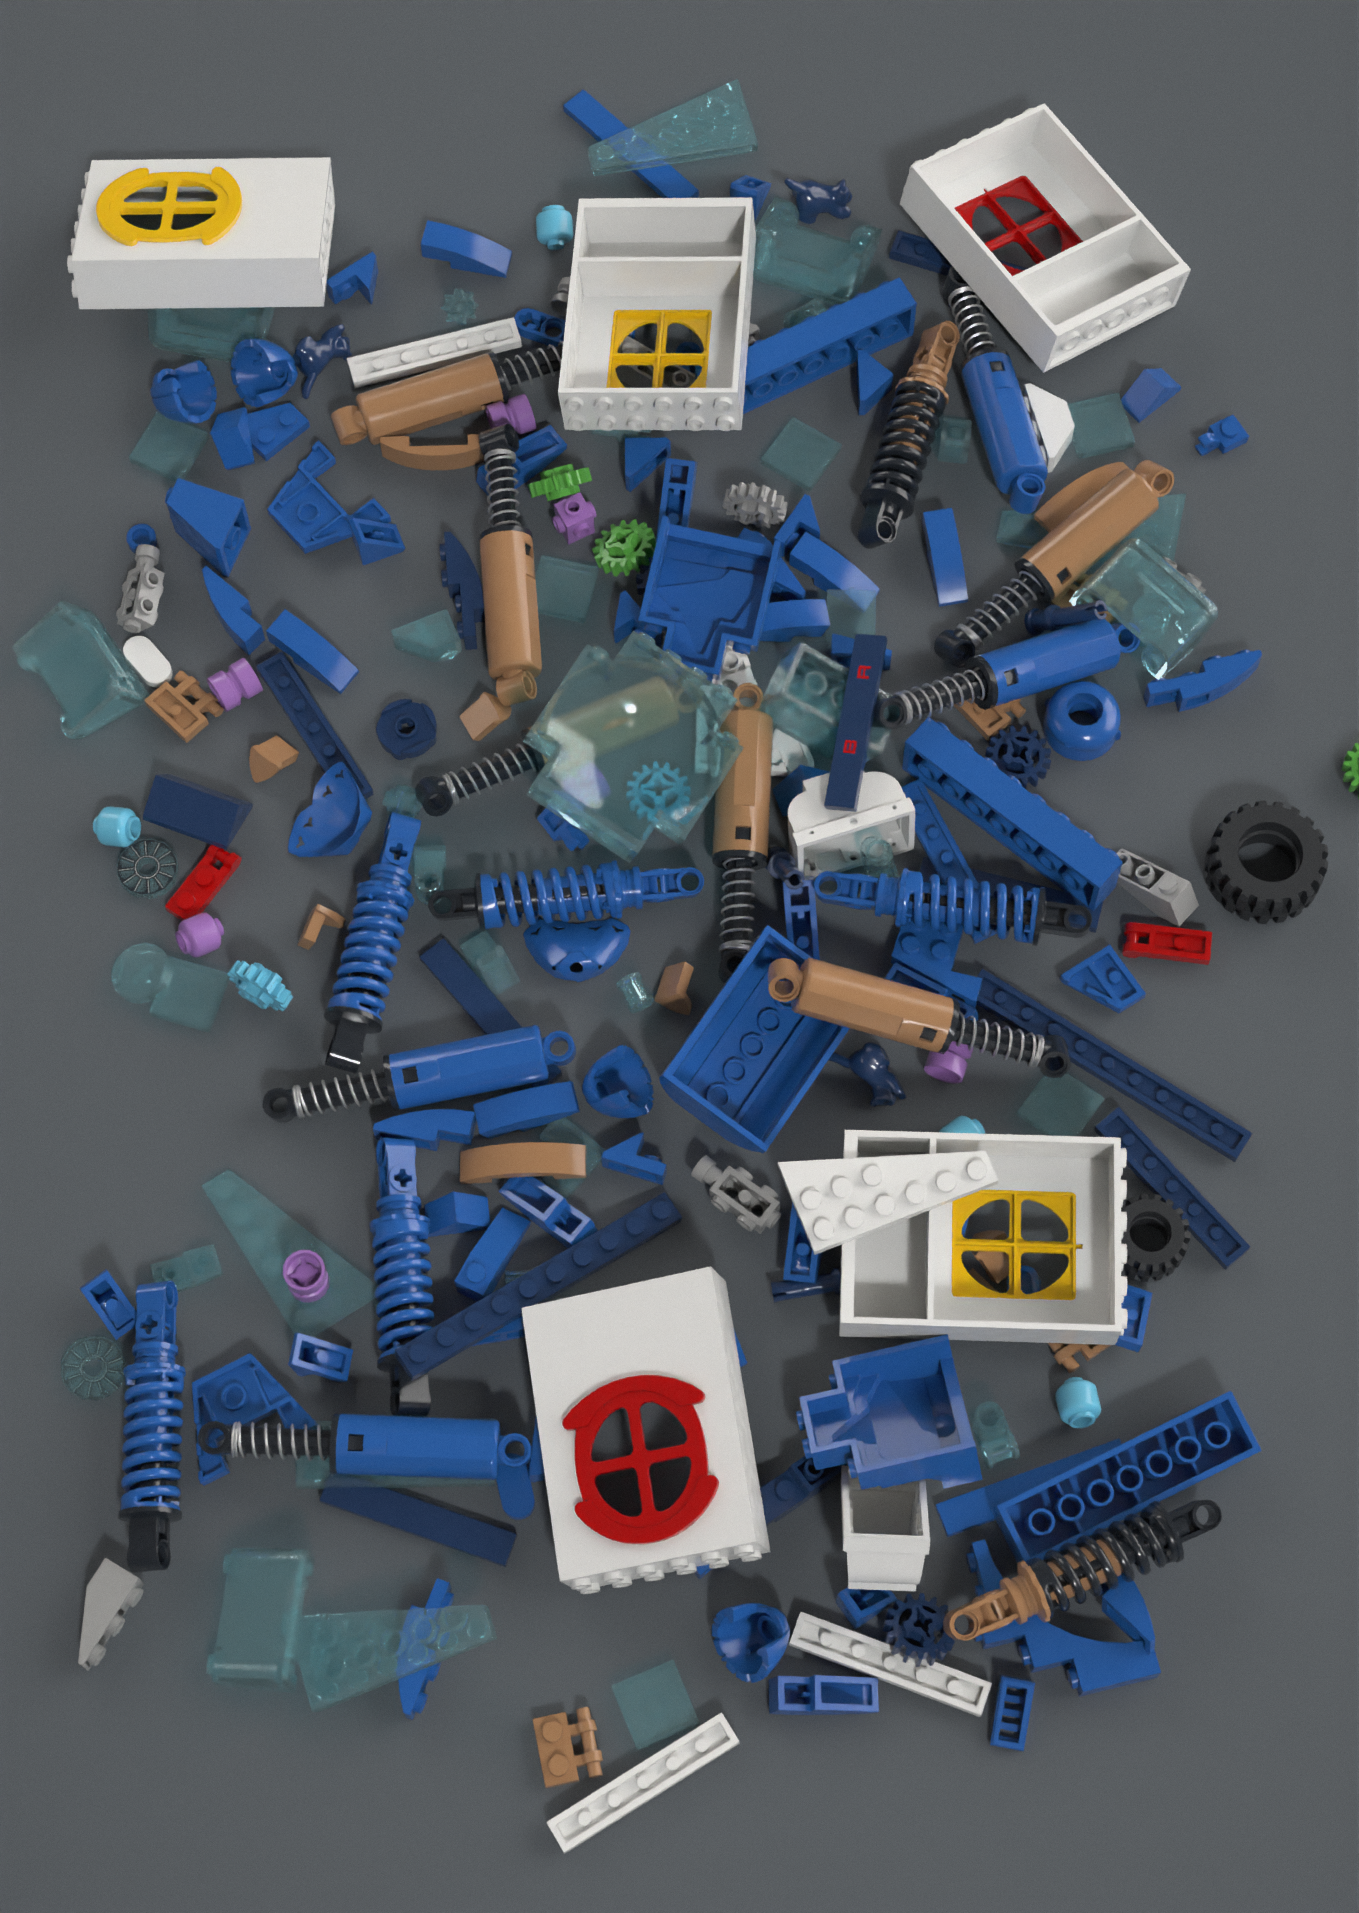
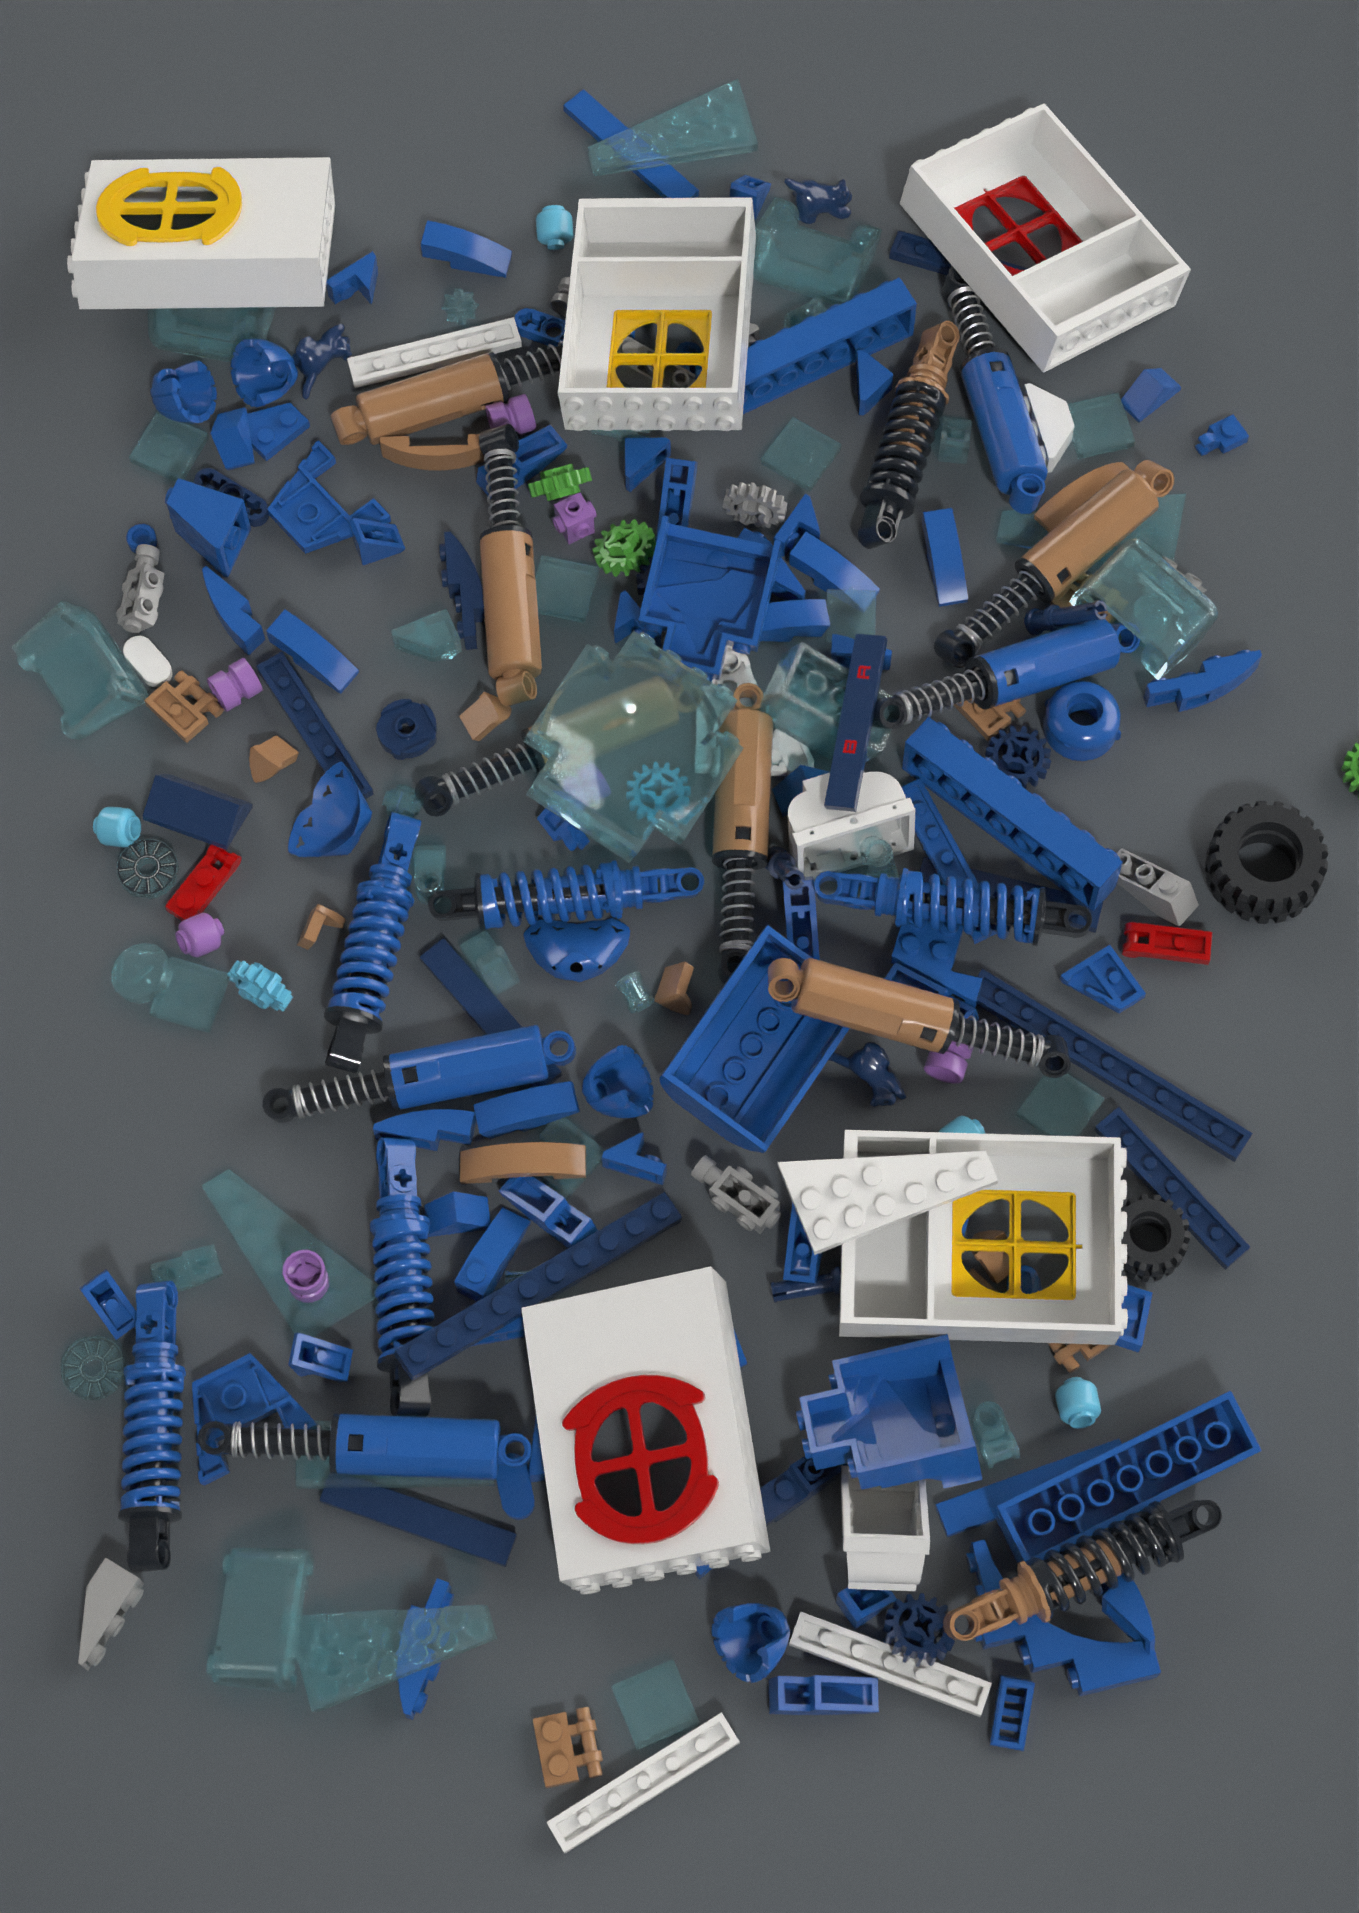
none -> dark blue beam [194,468,269,527]

